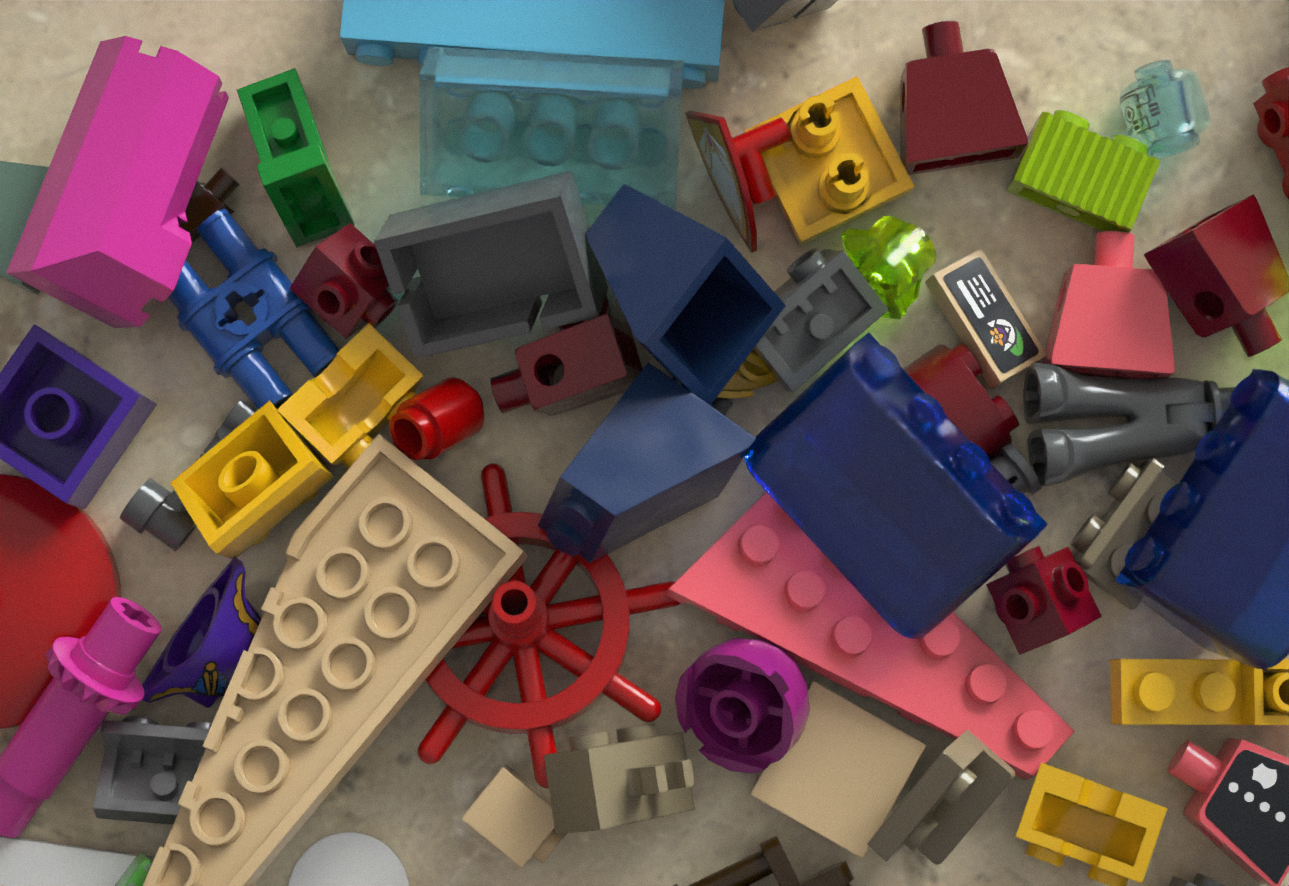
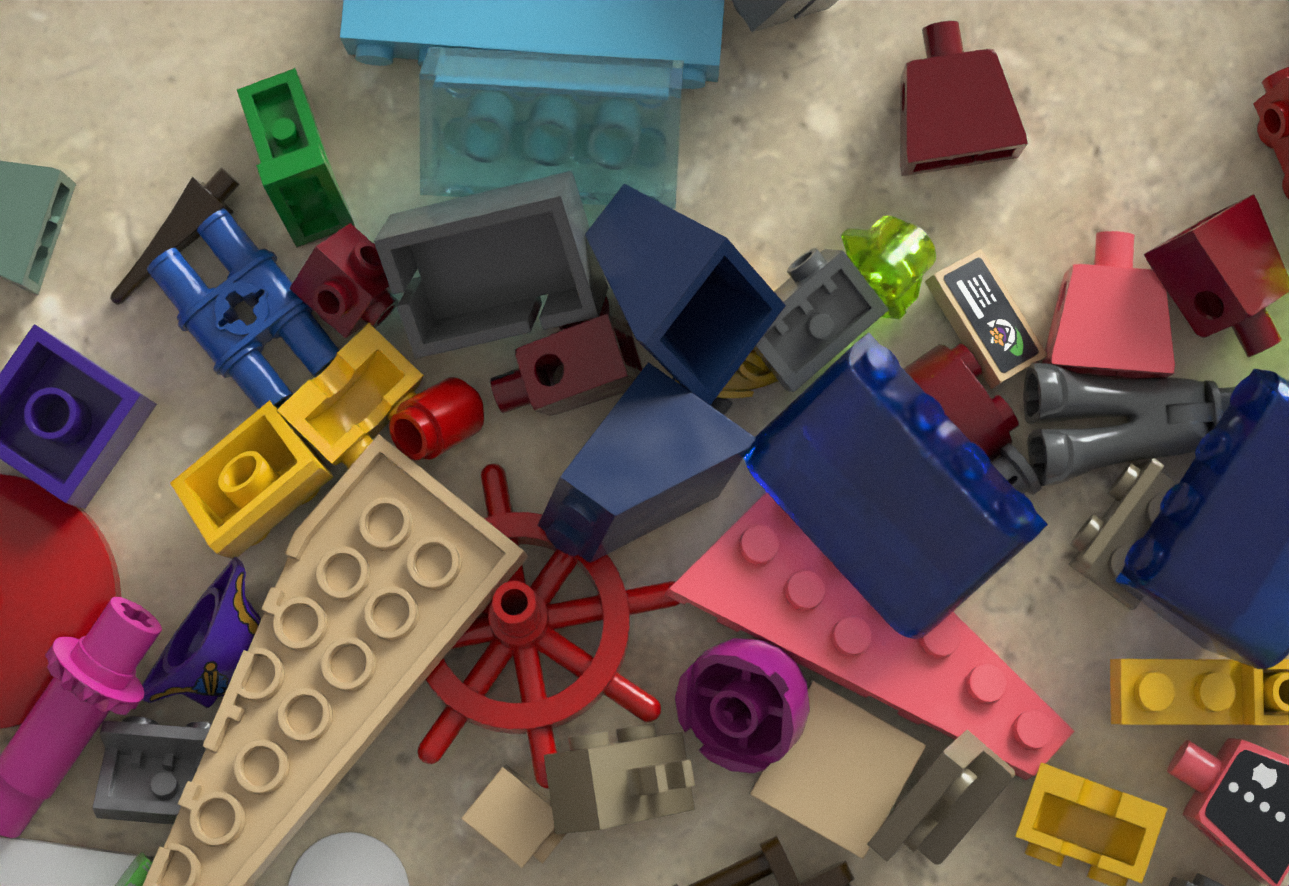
dark pink brick [6,36,229,328] -> none
dark grey brick [120,399,256,552] -> none
red shield [685,110,791,253] -> none
yellow plate [745,76,915,246] -> none
dark red brick [986,546,1102,655] -> none
lime brick [1006,110,1160,233] -> none
clear light blue head [1119,60,1210,158] -> none

